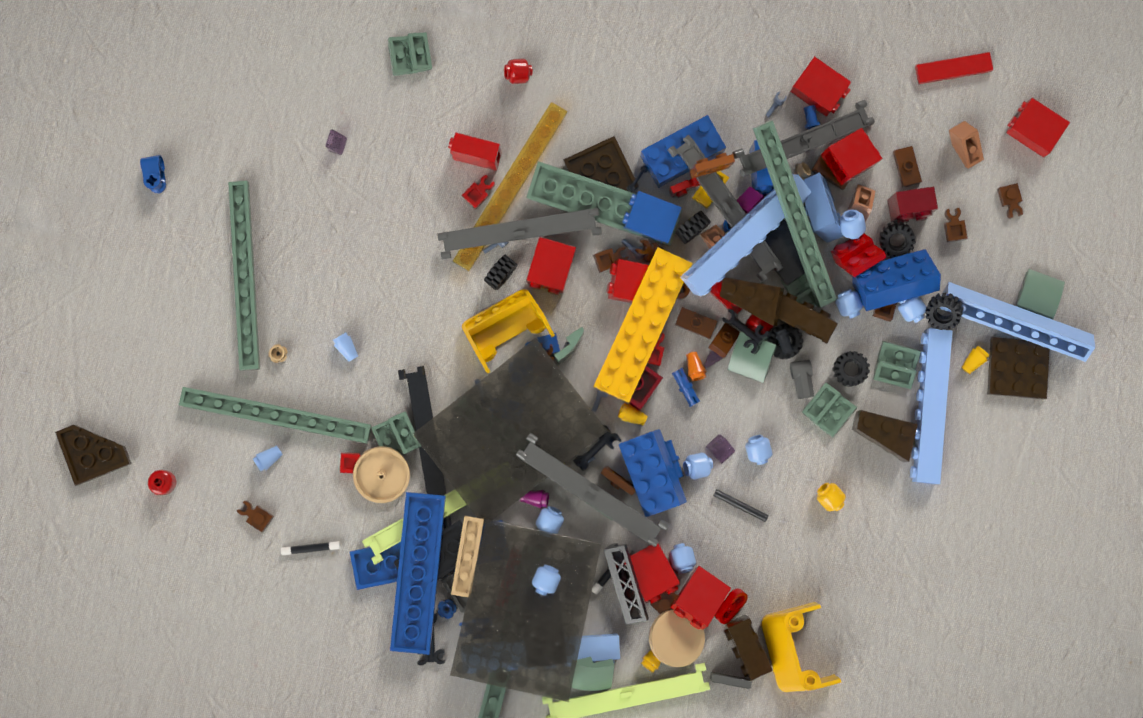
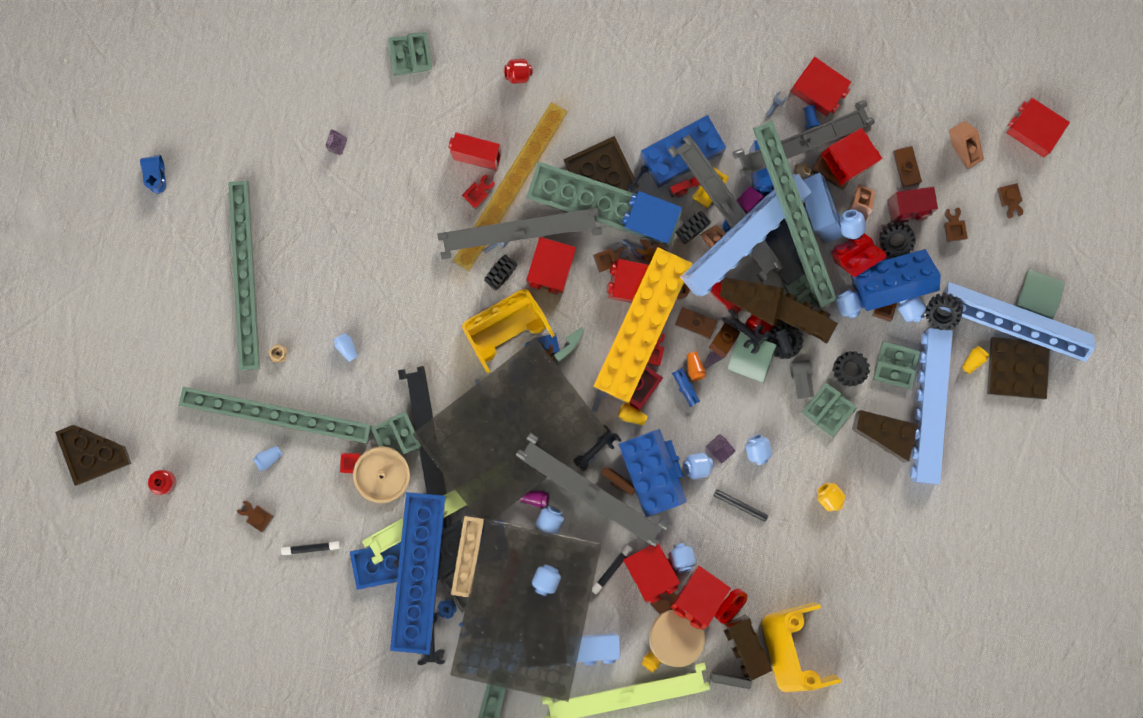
sand green slope [569,657,615,691] -> none
fence [604,543,649,624] -> none
dark orange plate [690,153,735,179] -> none
red tile [915,52,993,85] -> none

